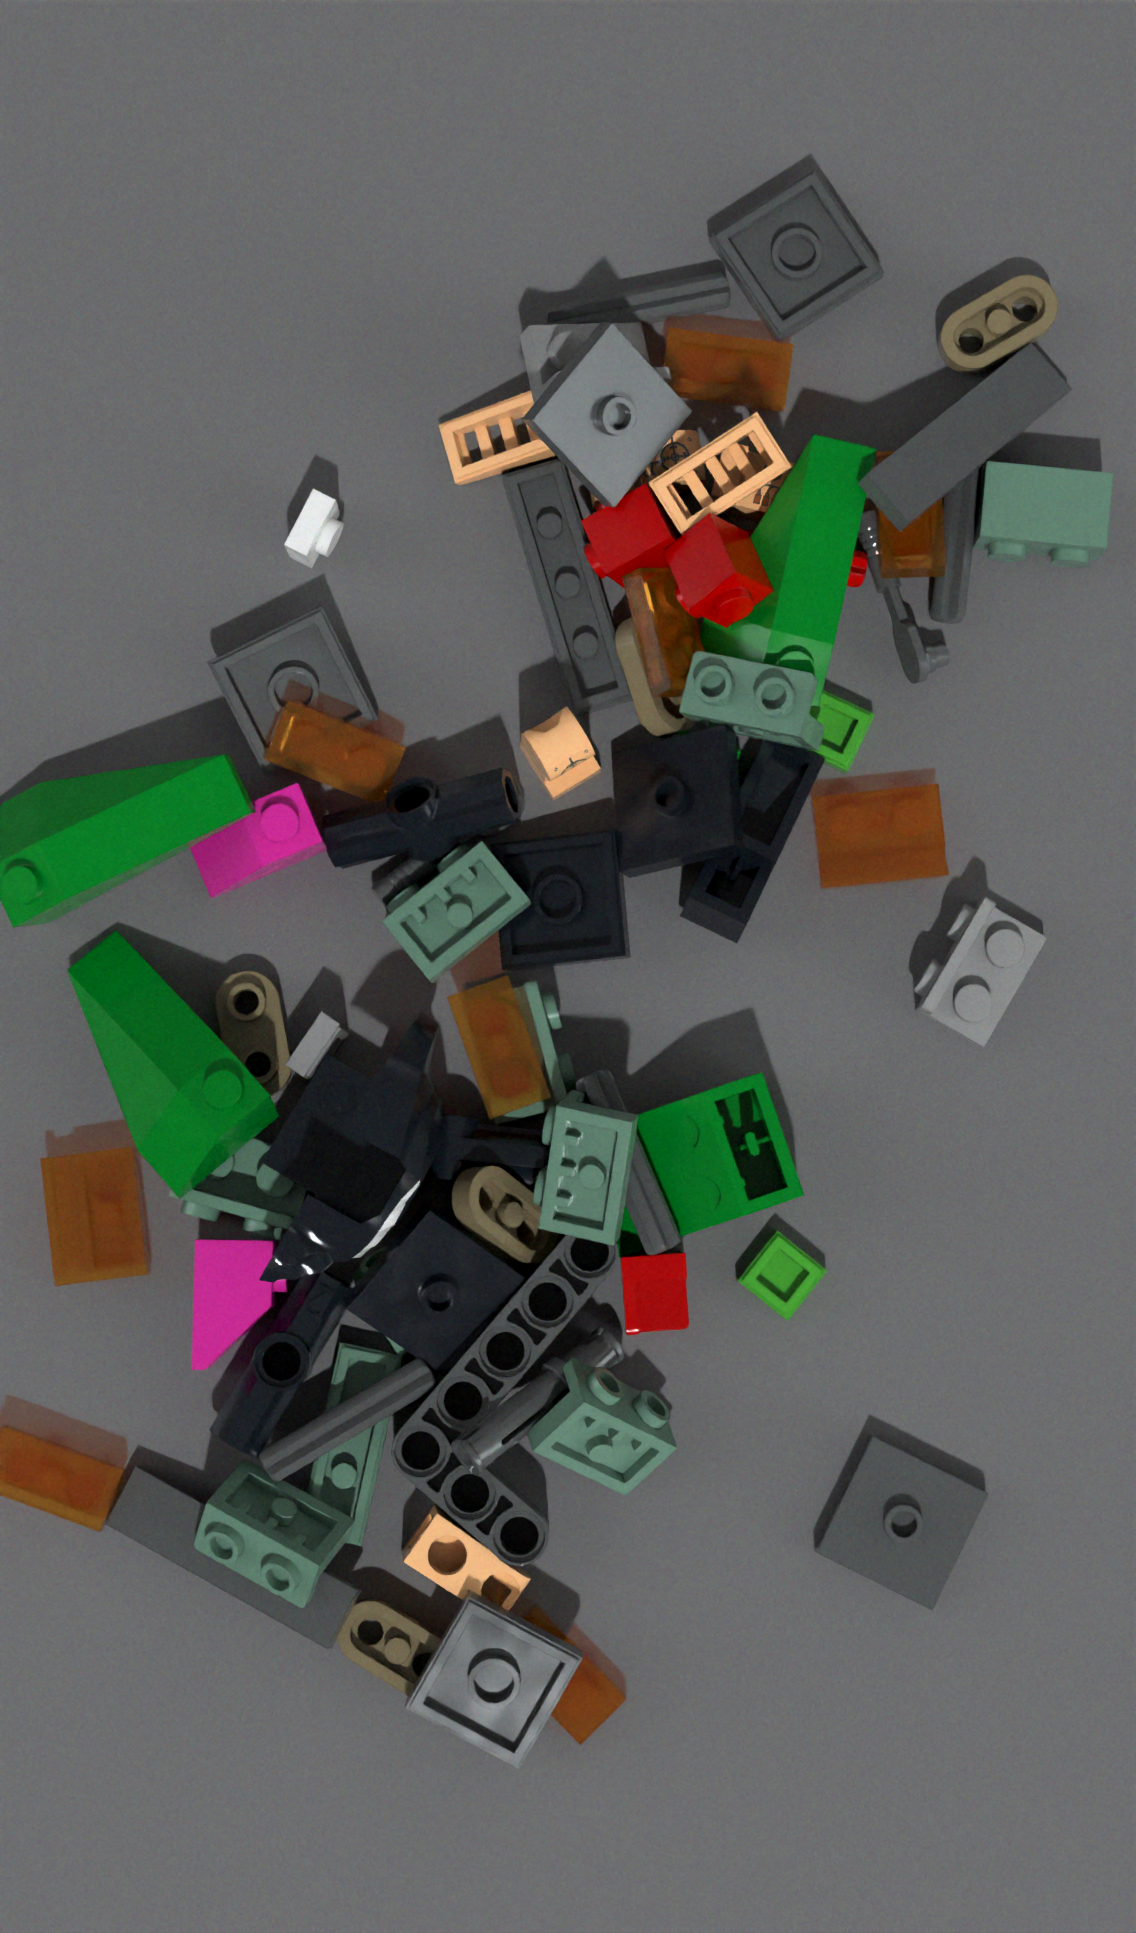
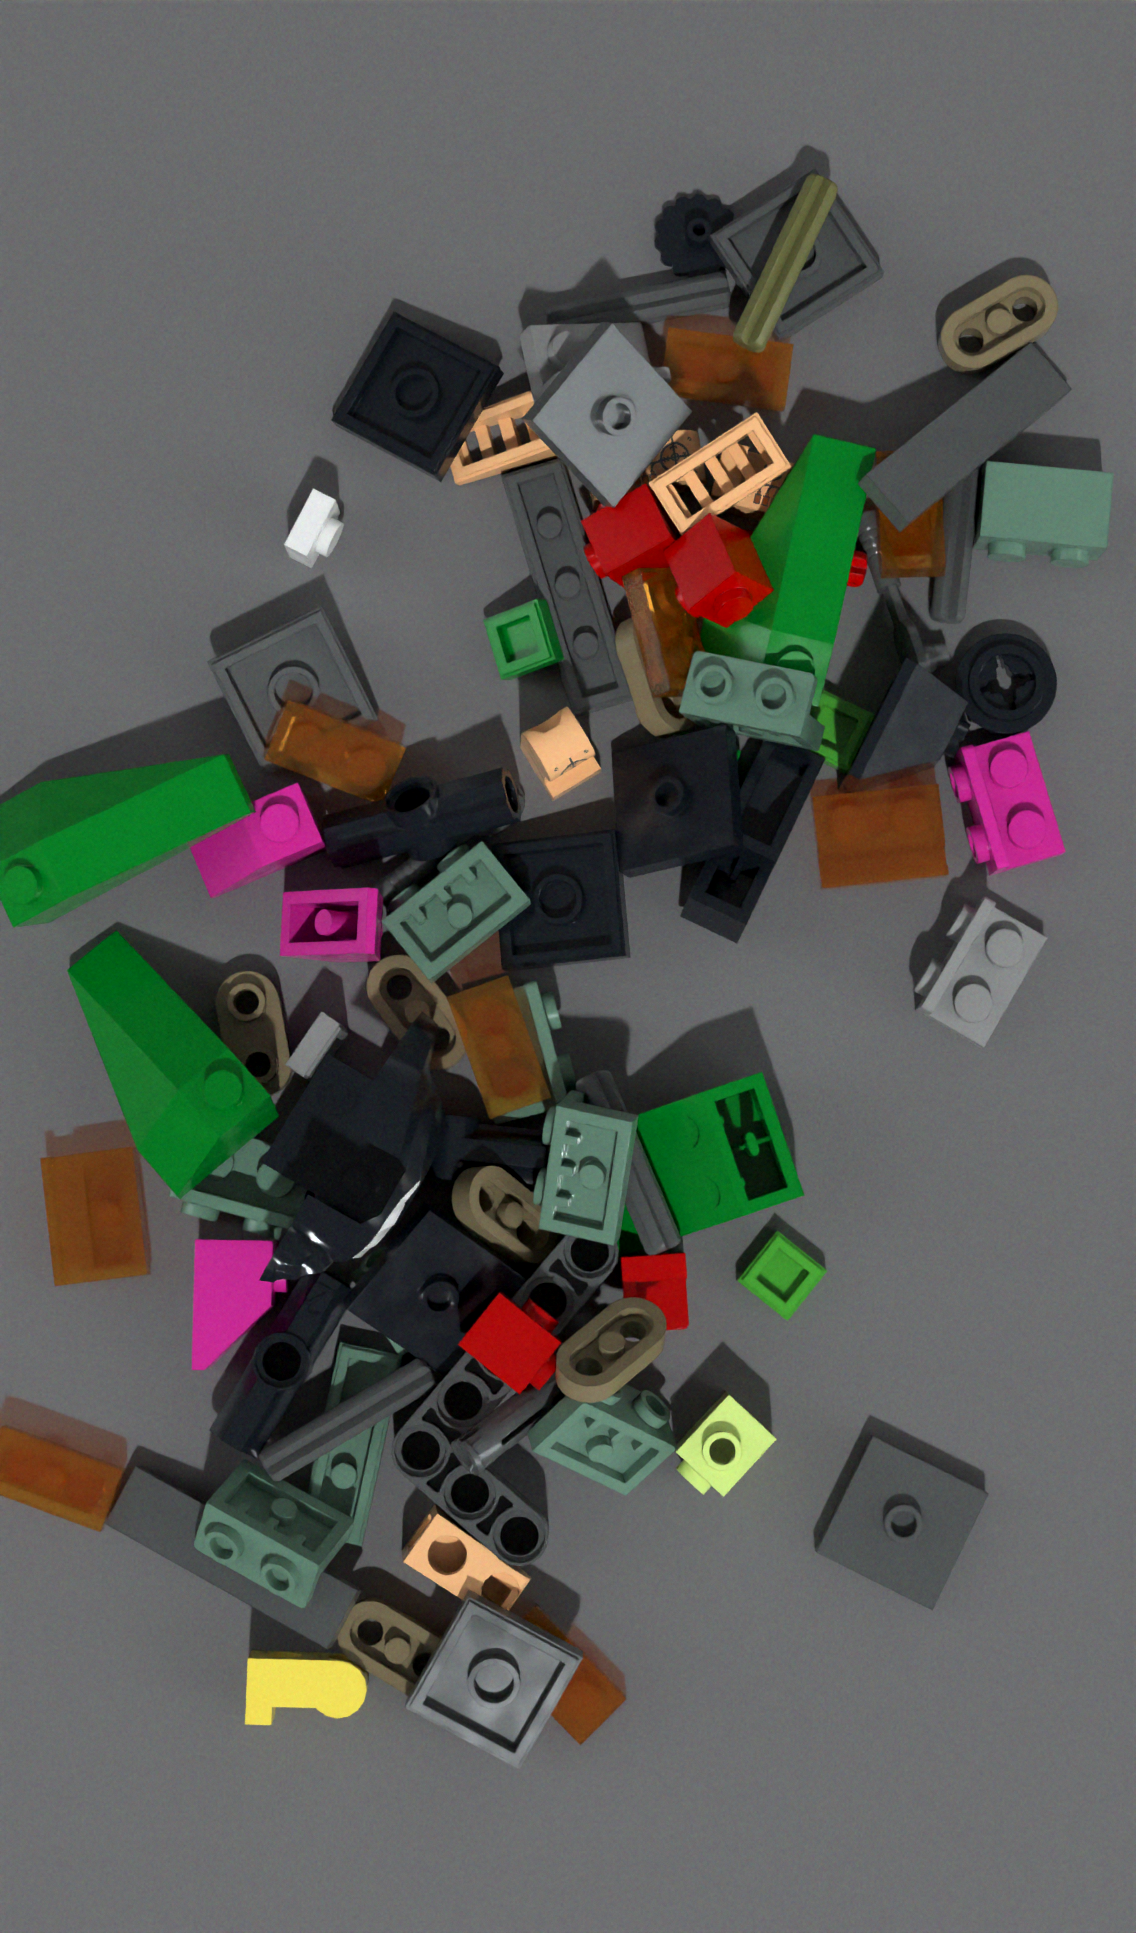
none -> light yellow leg [245,1650,369,1725]
none -> dark pink slope [280,887,383,963]
none -> black plate [331,312,504,482]
none -> dark tan plate [366,955,470,1071]
none -> red brick [458,1291,562,1395]
none -> green tile [483,599,565,680]
none -> dark tan plate [555,1297,667,1403]
none -> black piece [654,194,734,278]
none -> yellowish green brick [675,1391,777,1497]
none -> olive axle [733,174,838,353]
none -> black slope [838,658,971,796]
none -> dark pink bracket [948,731,1066,876]
none -> black gear [956,633,1057,734]

